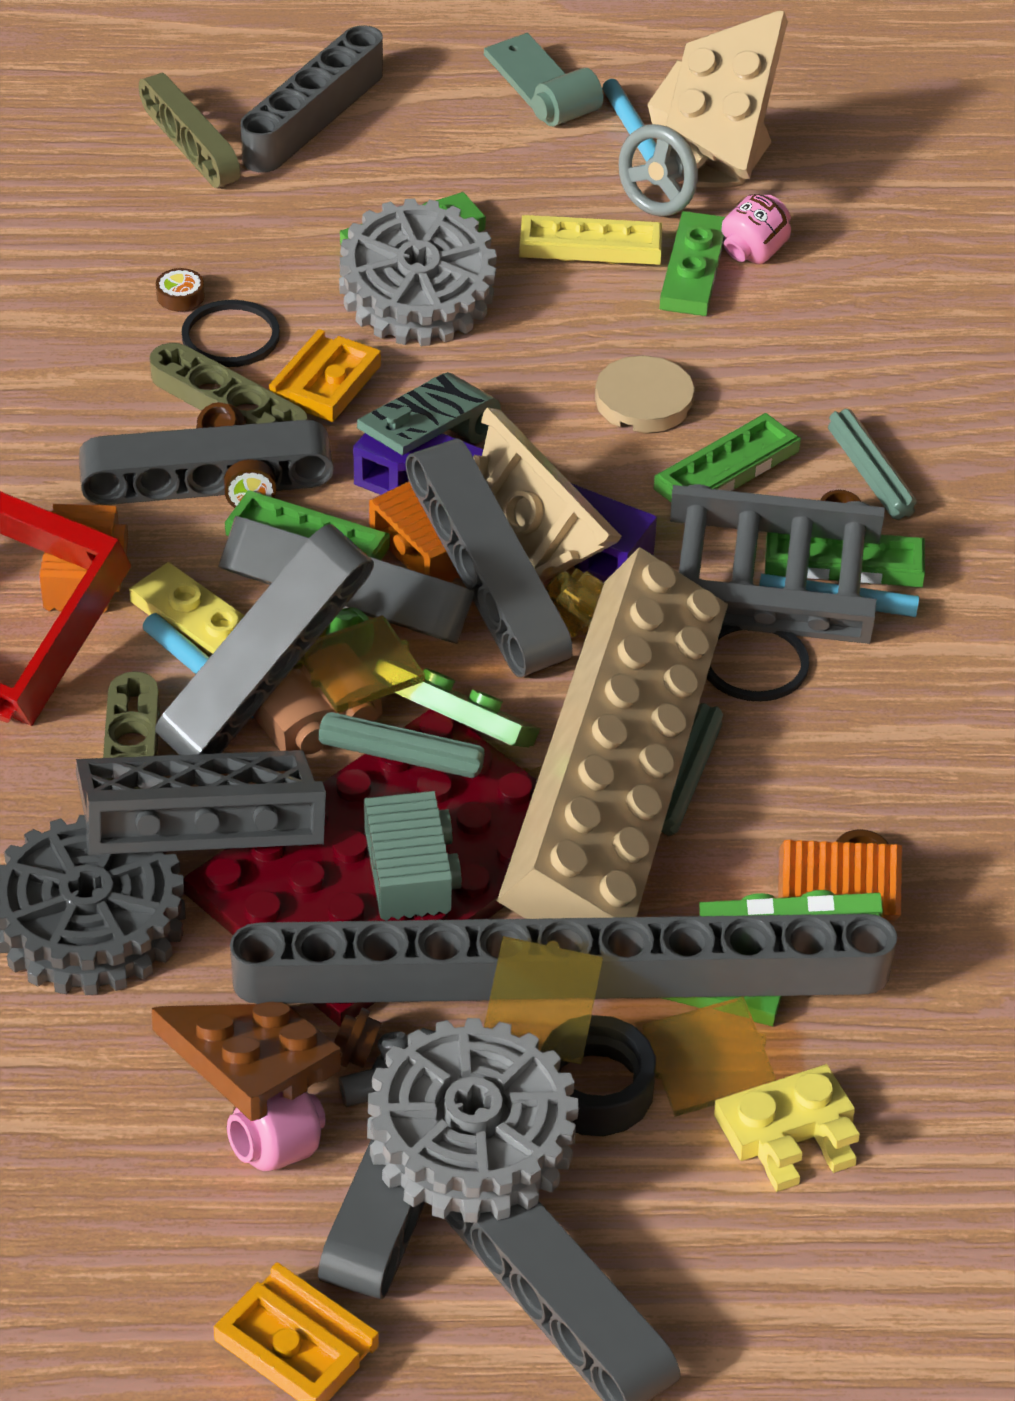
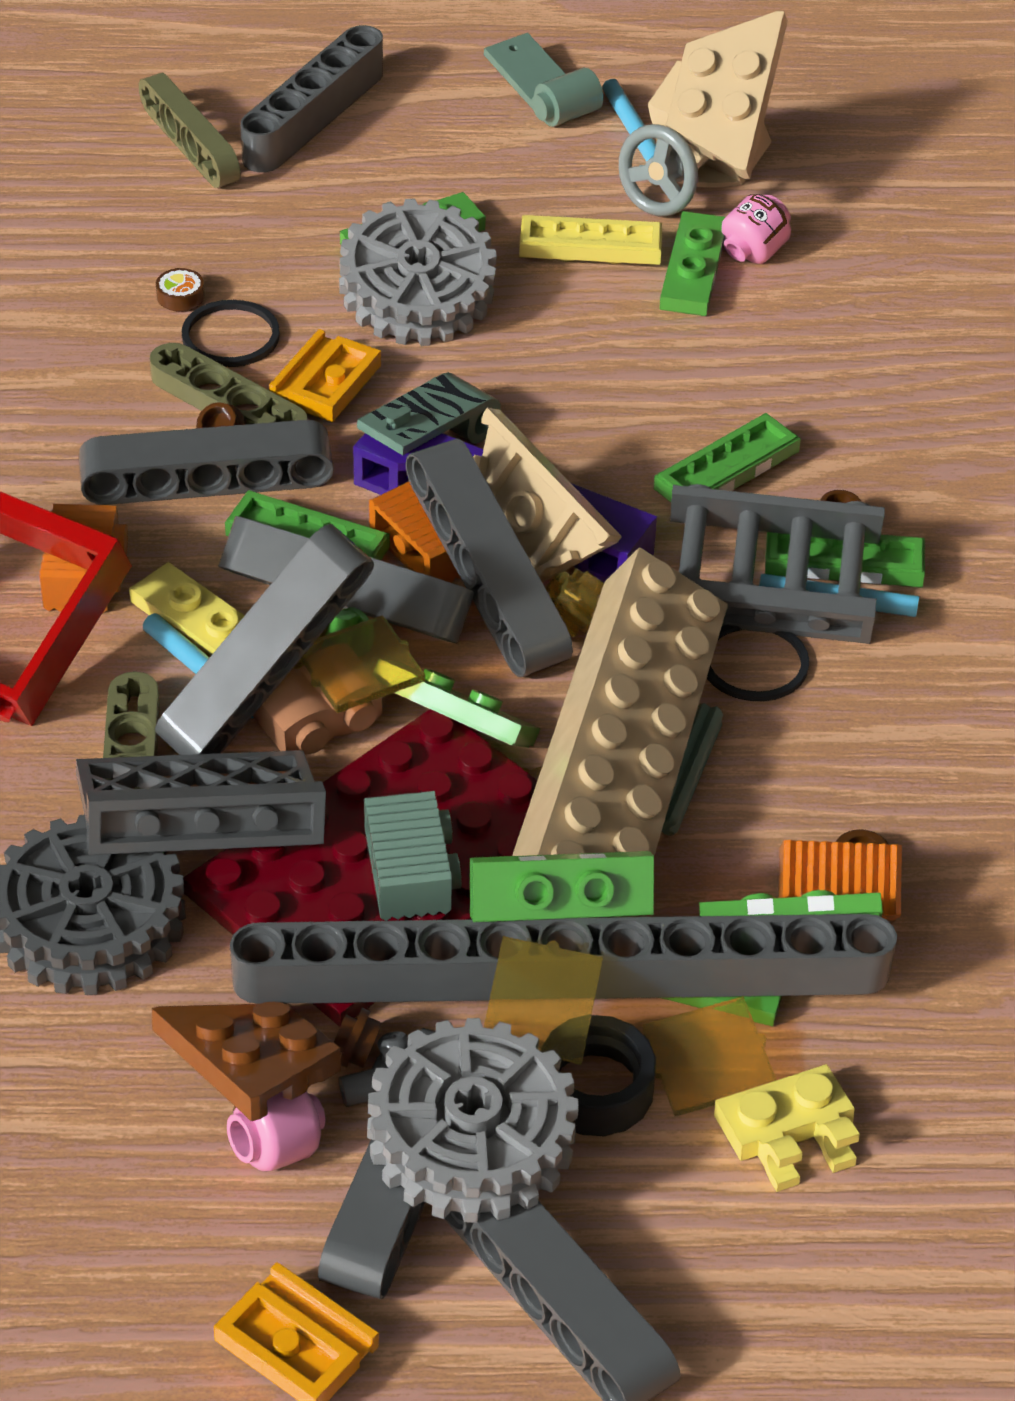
tile [224,459,276,508] -> none
sand green axle [319,712,484,778] -> none
tan tile [595,355,695,433] -> none
sand green axle [828,408,917,520] -> none
none -> bright green plate [470,851,654,922]

